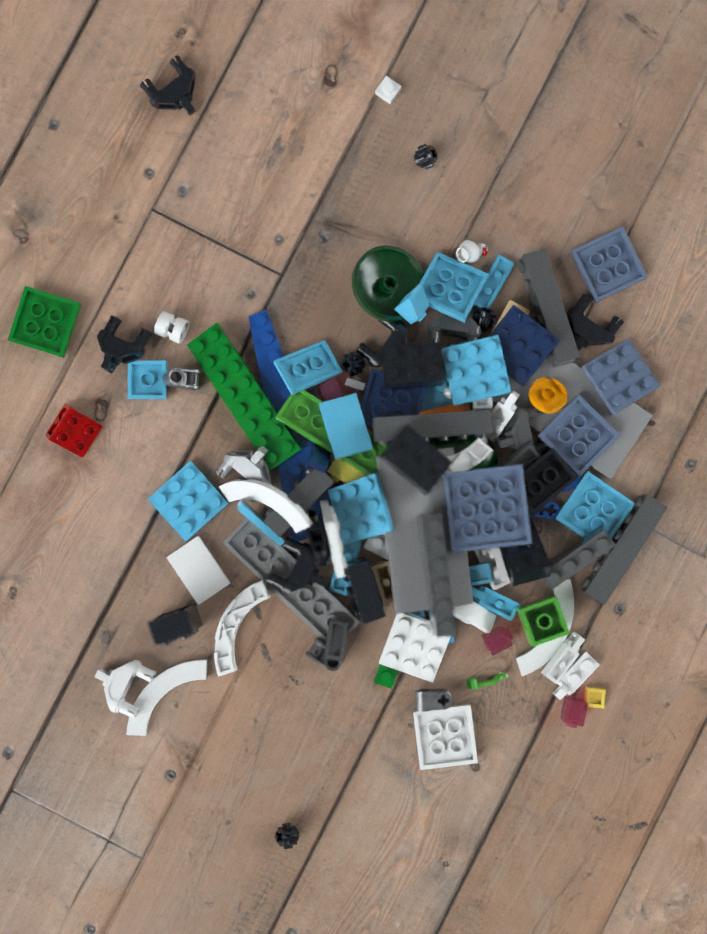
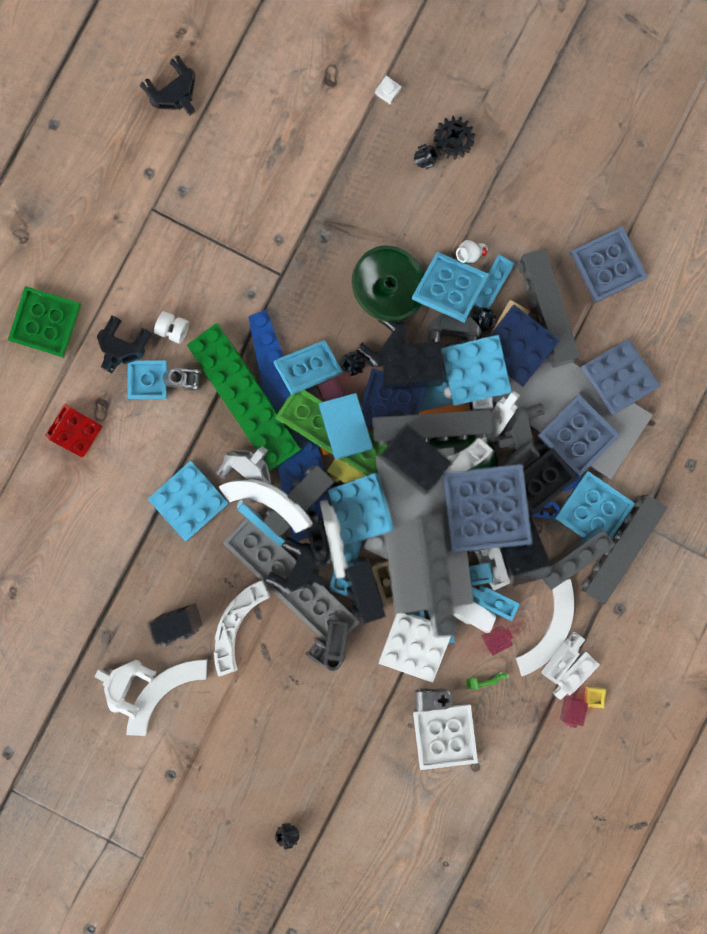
white tile [166,536,231,605] -> none
dark blue tile [307,443,331,473] -> none
light grey plate [345,376,366,393] -> none
green plate [374,664,398,689] -> none
medium azure slope [394,284,429,325] -> none
bright green brick [516,594,570,647] -> none
light orange tile [528,377,567,413] -> none
black connector [567,294,624,351] -> none
none -> black gear [433,116,475,160]

